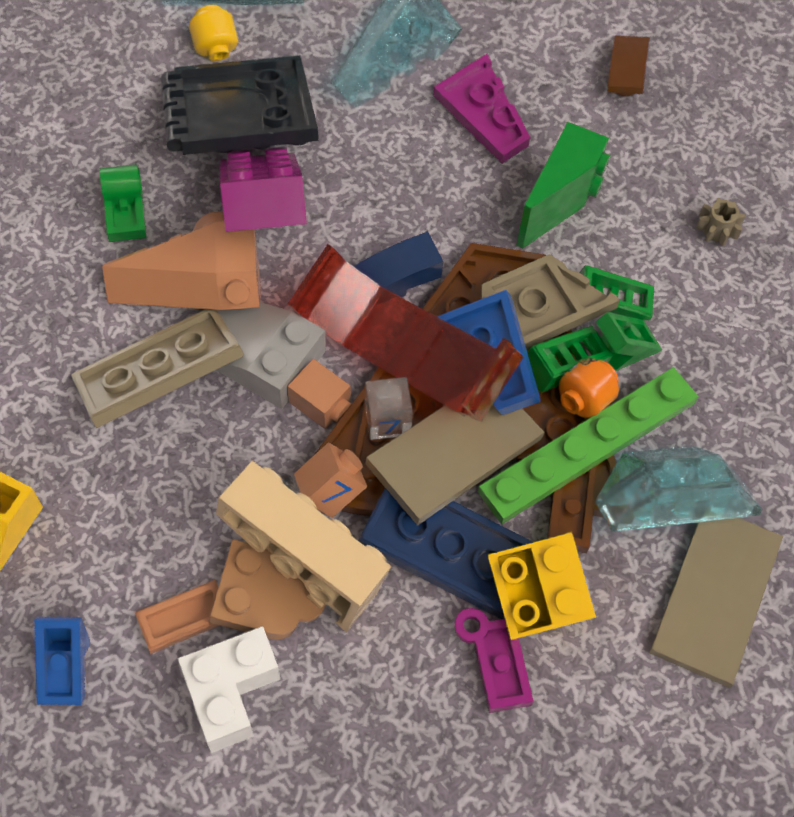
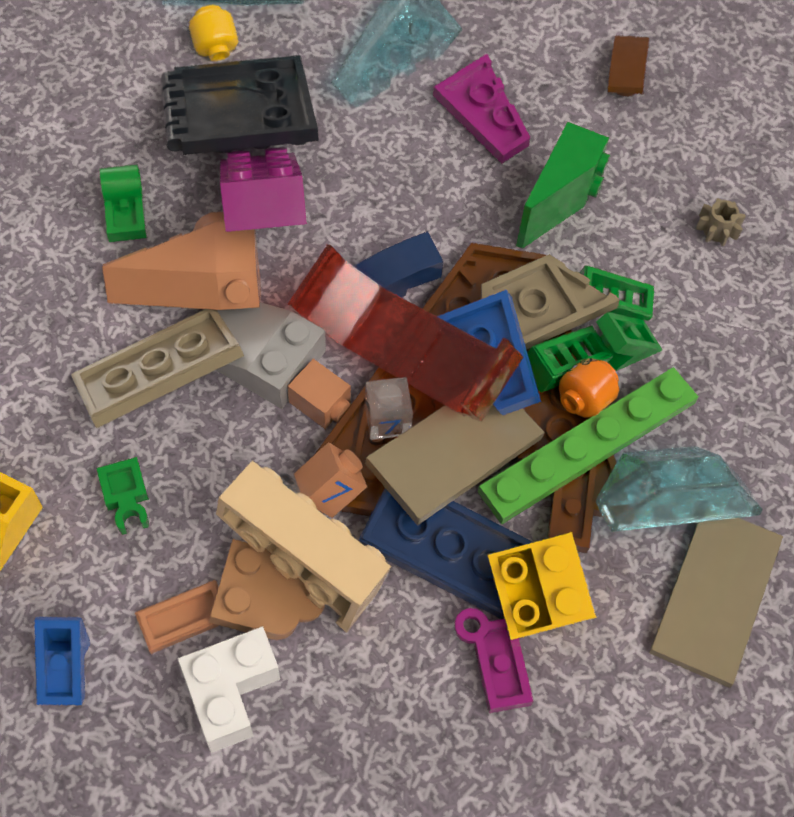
none -> green plate [96,457,149,535]

